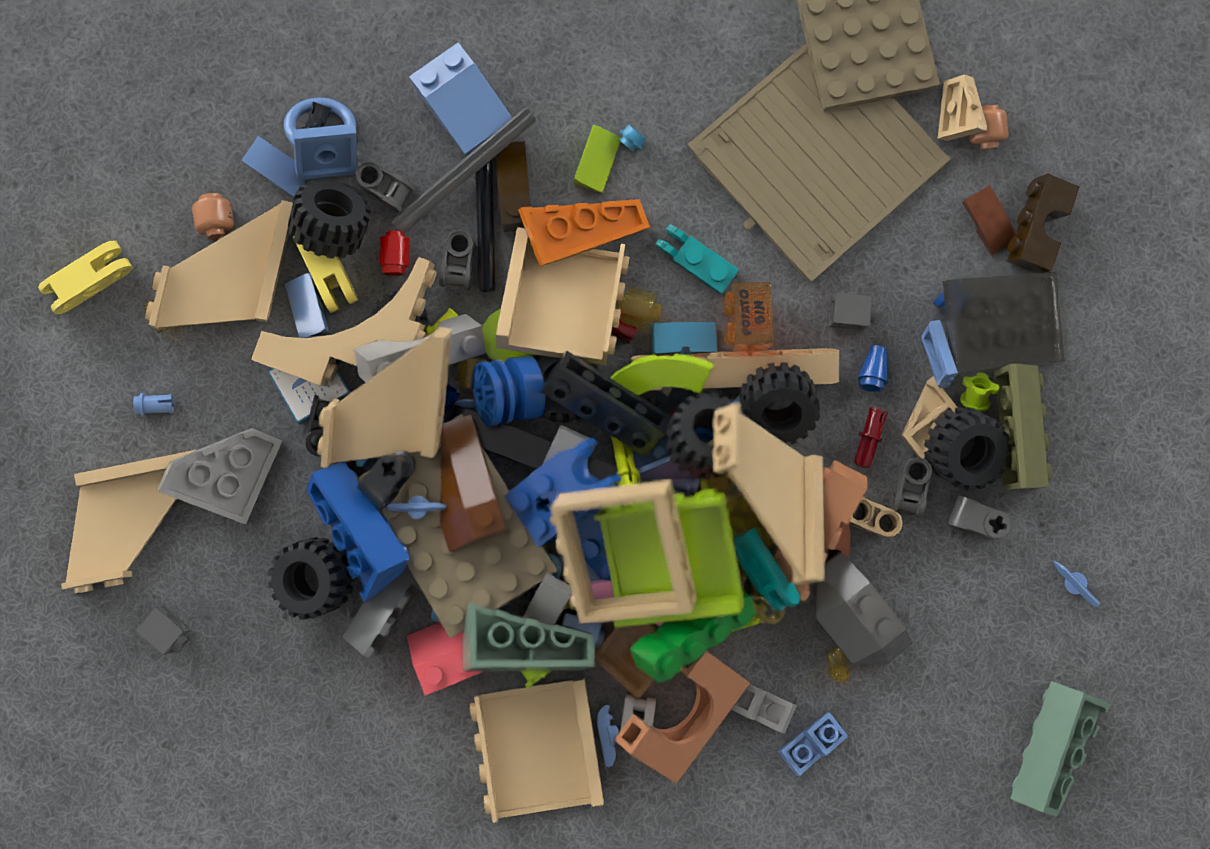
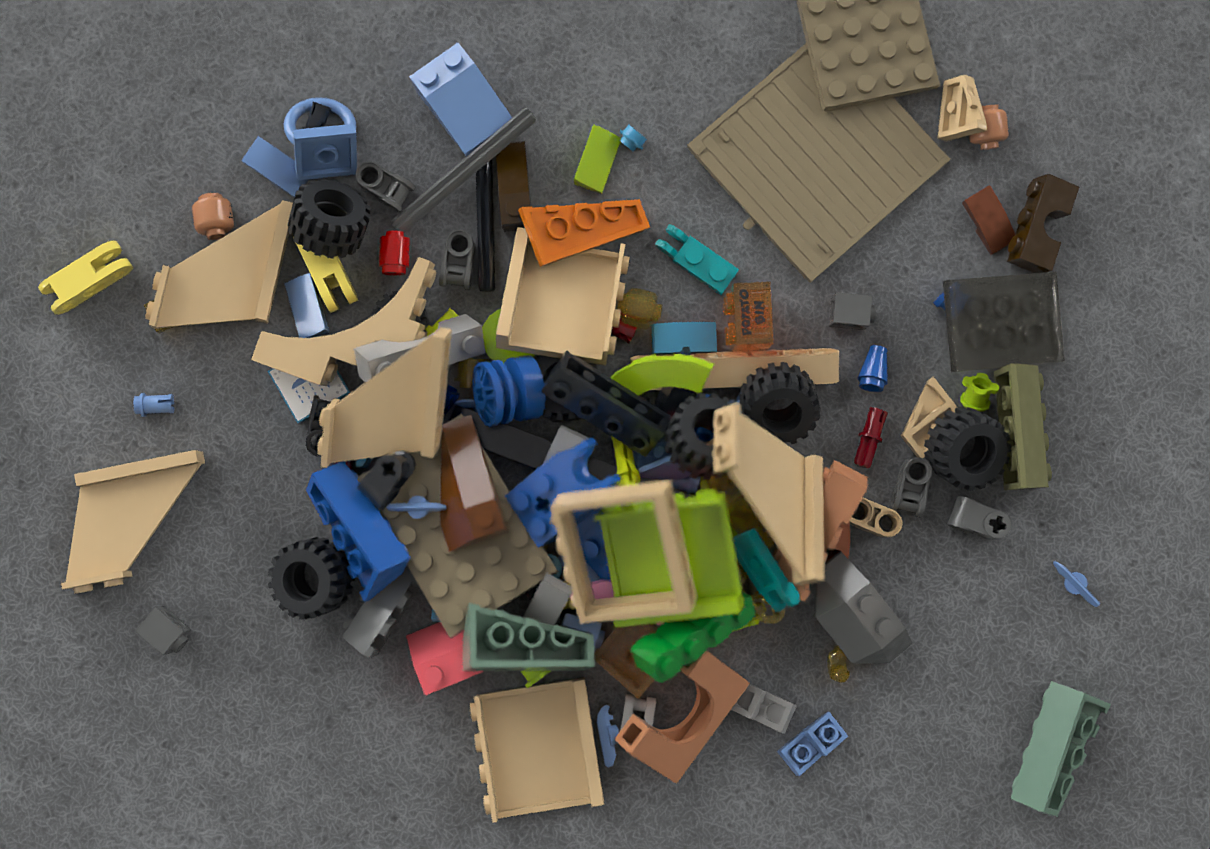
light grey plate [157,428,282,525] -> none
medium blue tile [921,320,958,389] -> none

